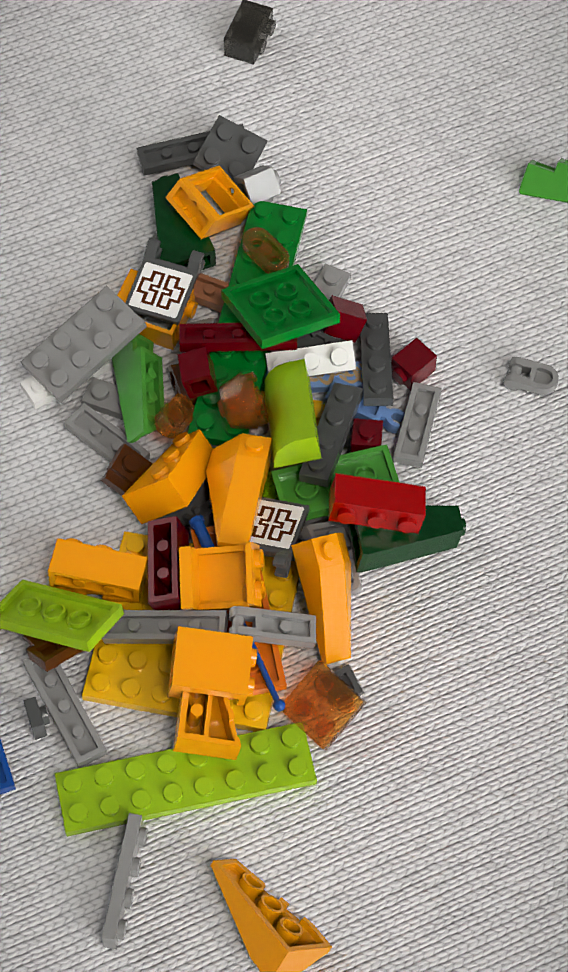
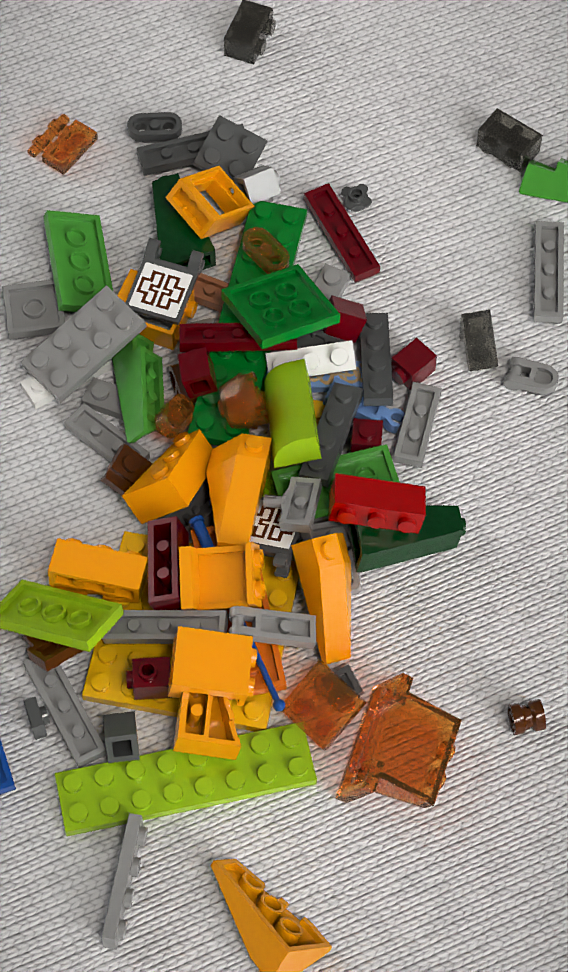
none -> light grey plate [2,279,65,340]
none -> clear orange plate [27,114,98,175]
none -> bright green plate [43,210,113,312]
none -> dark grey brick [103,711,140,763]
none -> dark red brick [126,657,172,700]
none -> dark grey plate [127,112,182,142]
none -> light grey plate [263,477,322,533]
none -> dark red plate [304,183,380,283]
none -> clear orange windscreen [335,673,462,808]
none -> dark grey plate [341,184,372,212]
none -> clear smoke slope [459,309,499,372]
none -> clear smoke brick [476,108,543,173]
none -> reddish brown wheel [508,699,546,735]
none -> light grey plate [534,221,564,323]

